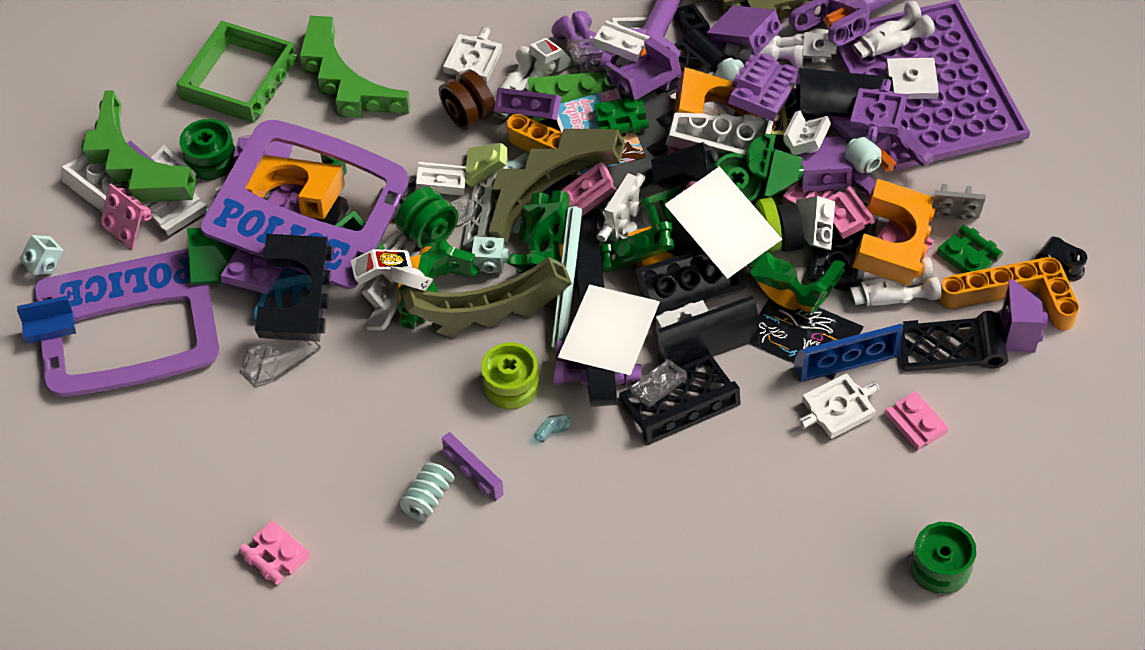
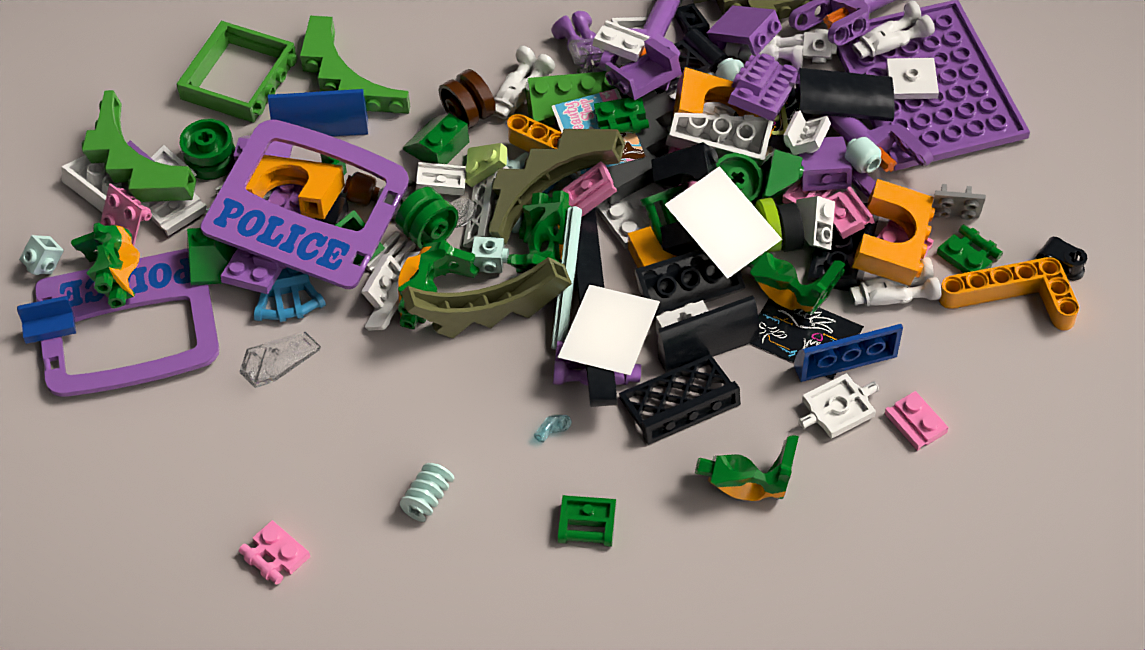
black arch [255,234,334,342] -> none
slope [351,249,412,285] -> none
white hat [390,266,433,291] -> none
medium lavender plate [442,432,504,501] -> none
white plate [443,27,503,83] -> none
lime wheel [481,342,539,409] -> none
medium lavender plate [494,88,562,120] -> none
white slope [528,38,574,72] -> none
white plate [597,173,645,242] -> none
green plate [600,221,674,272] -> none
clear plate [631,359,687,407] -> none
green tile [746,134,776,182] -> none
medium lavender plate [850,79,907,143] -> none
black piece [900,310,1008,372] -> none
green wheel [911,522,977,594] -> none
medium lavender slope [1001,280,1047,352] -> none
none -> green hips [71,223,140,309]
none -> blue slope [268,89,368,137]
none -> reddish brown head [343,172,380,206]
none -> green slope [403,113,469,164]
none -> green plate [558,495,616,547]
none -> green hips [695,435,799,501]

